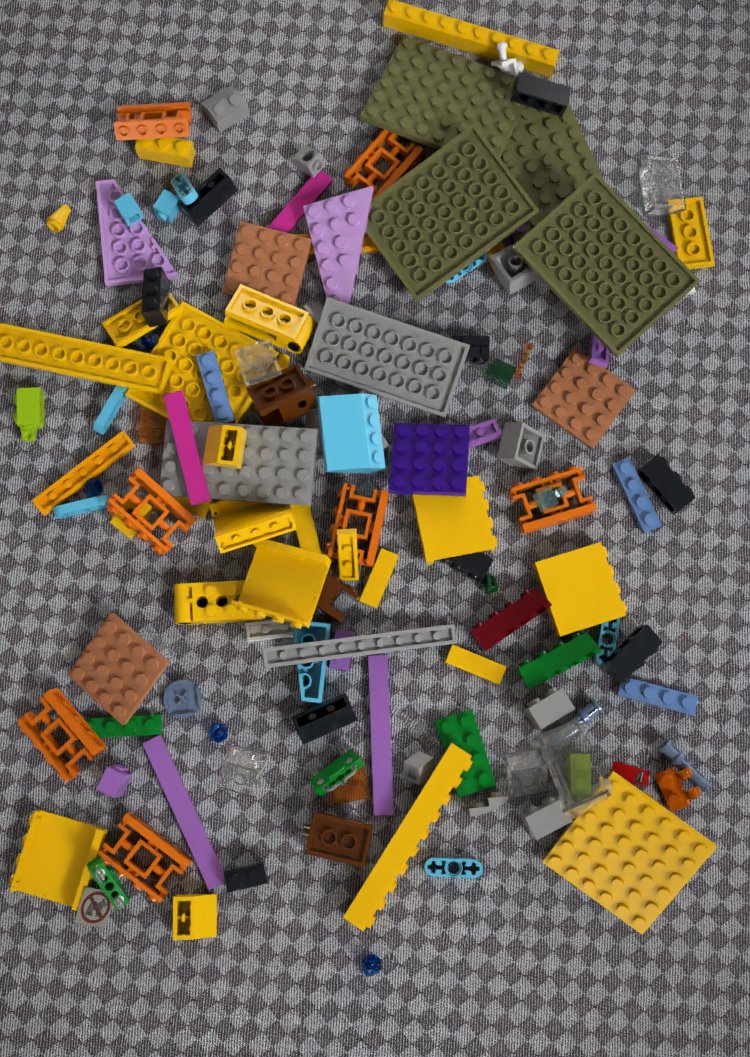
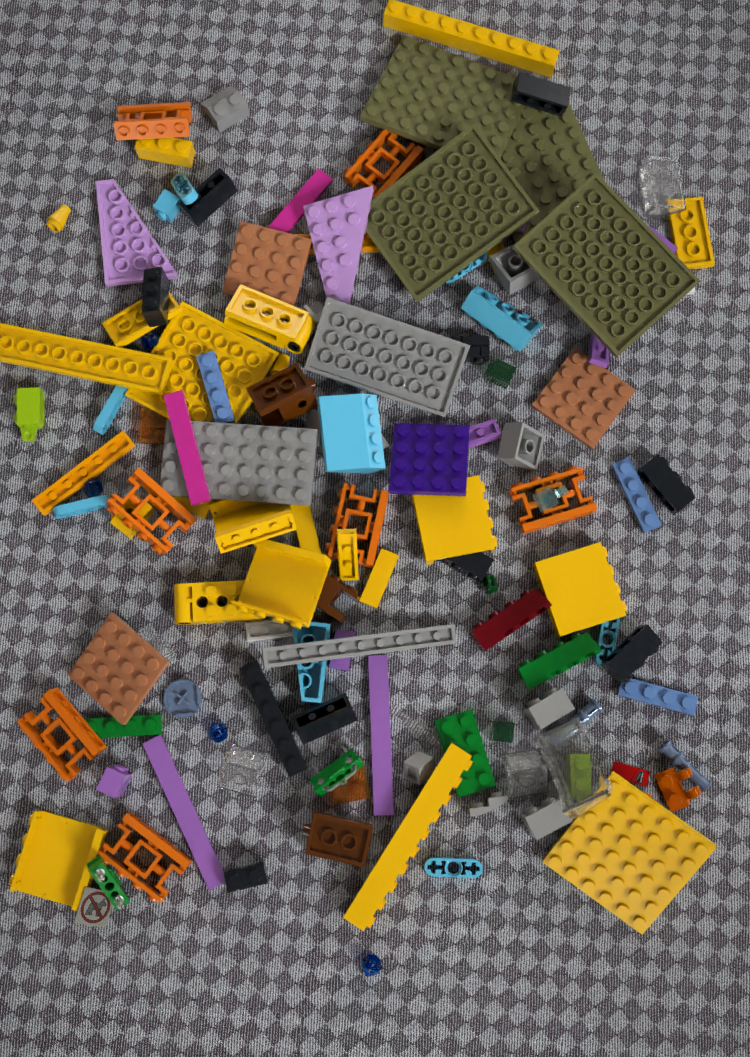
medium azure brick [114,192,144,227] -> none
yellow slope [173,894,217,940] -> none
yellow slope [202,425,247,469] -> none
clear slope [234,339,282,387] -> none
light grey brick [293,145,325,178] -> none
yellow tile [445,644,507,685] -> none
white piece [491,42,524,78] -> none
clear orange hinge [514,343,534,379] -> none
none -> black brick [239,660,308,777]
none -> medium azure wedge [461,286,543,352]
none -> clear green brick [490,720,514,743]

